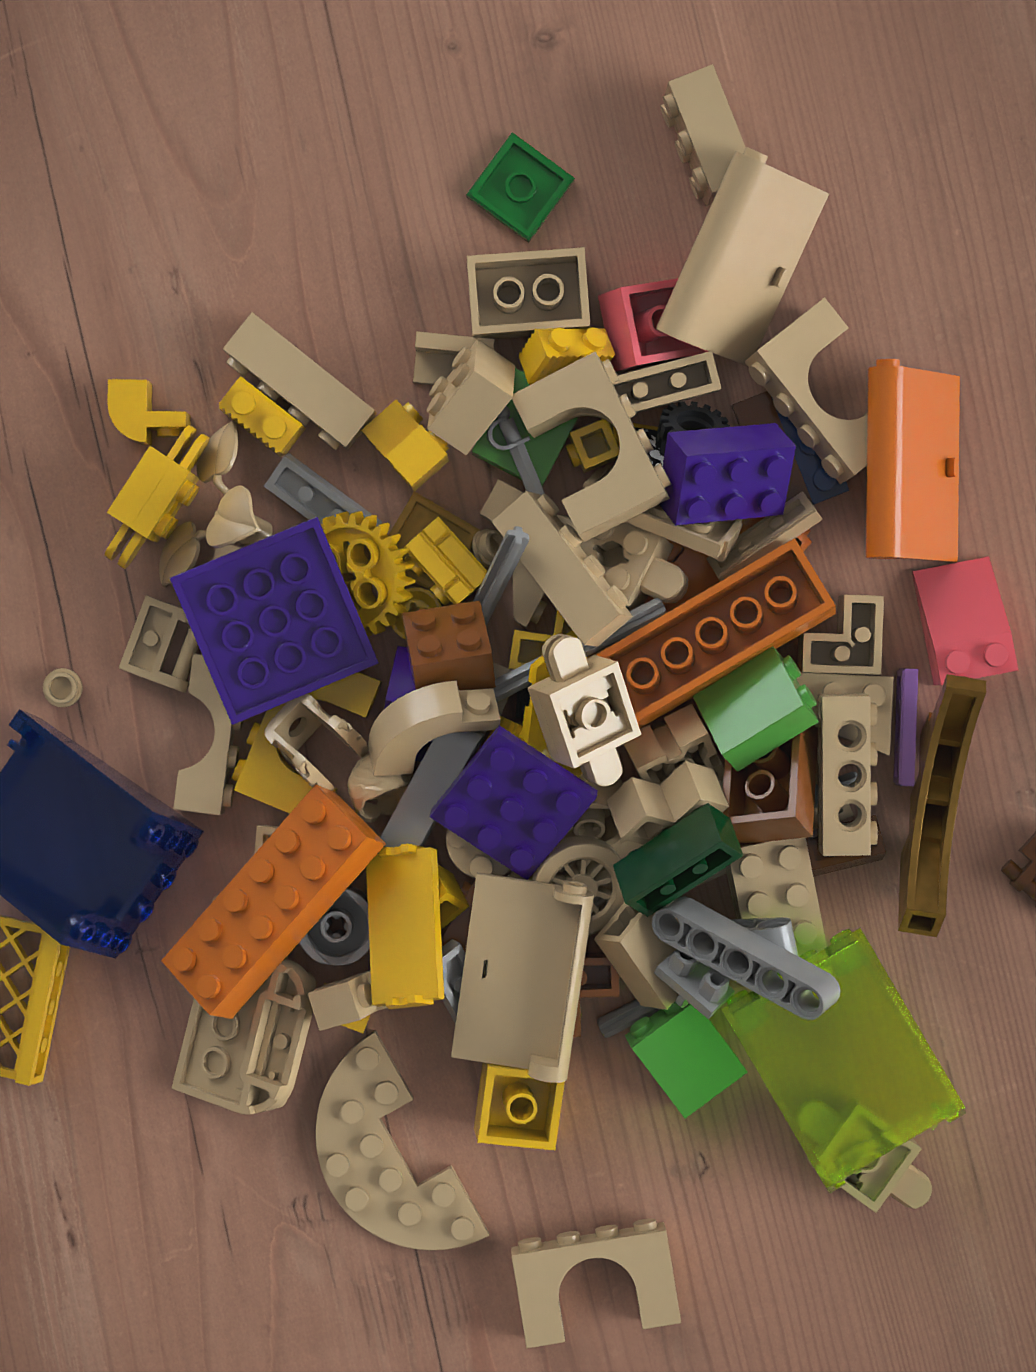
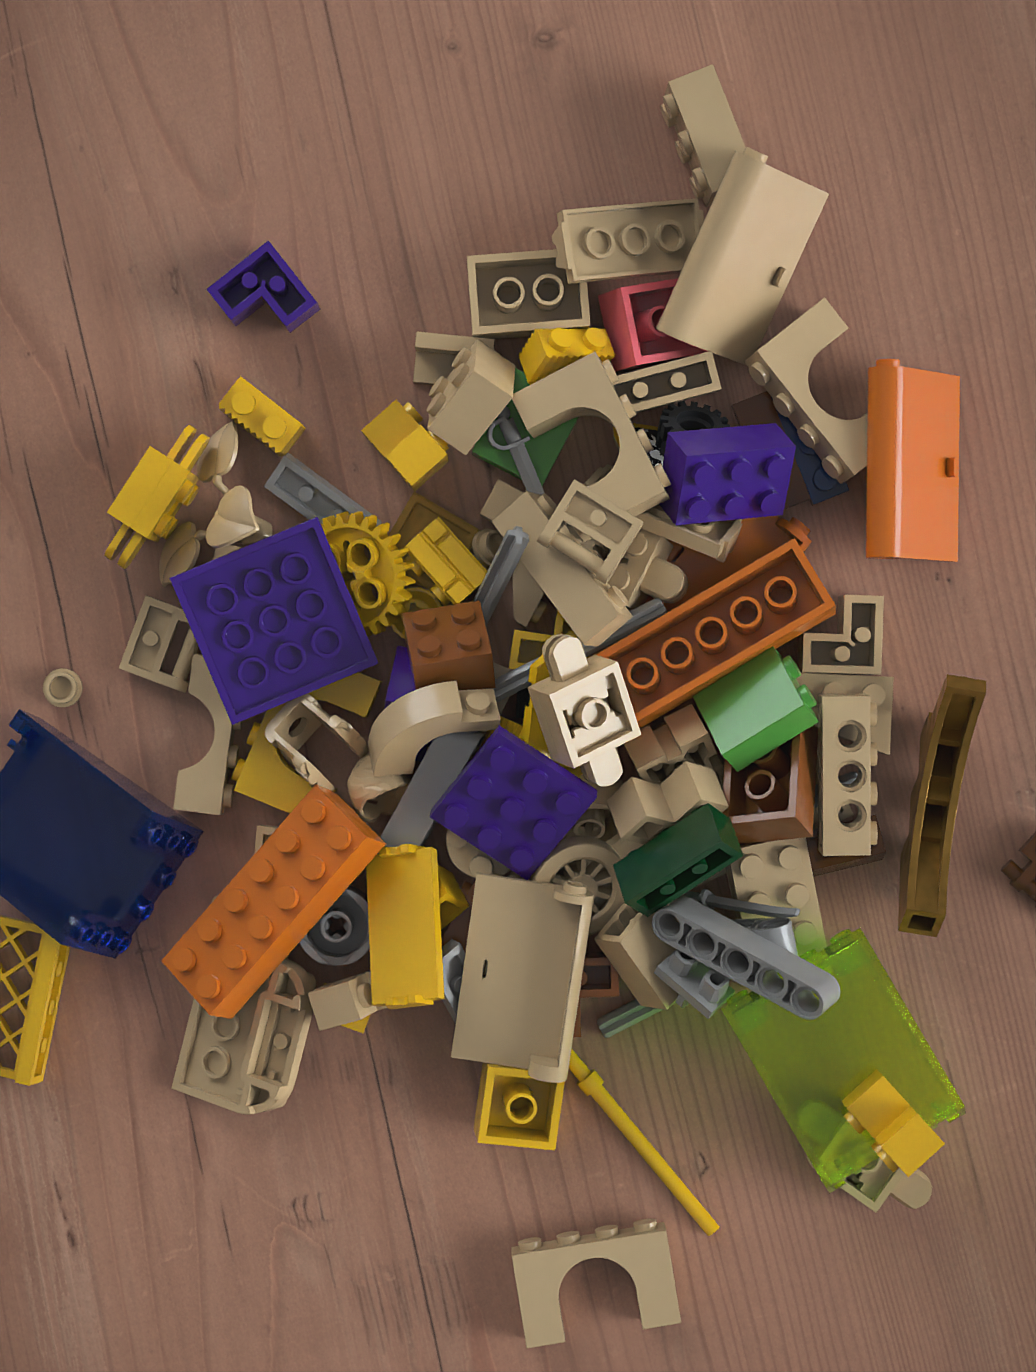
yellow brick [107,379,191,446] -> none
tan brick [223,312,377,450] -> none
tan plate [315,1030,489,1250] -> none
green tile [466,132,575,243] -> none
yellow brick [565,419,619,473] -> none
bright green brick [625,1002,748,1118] -> none
tan tile [706,492,823,581] -> none
medium lavender tile [893,668,918,786] -> none
coral slope [912,557,1018,685] -> none
none -> dark purple brick [207,240,320,333]
none -> tan plate [537,479,644,584]
none -> tan brick [552,198,704,284]
none -> yellow bar [569,1049,720,1236]
none -> light grey sword [680,889,800,918]
none -> yellow brick [841,1069,945,1177]

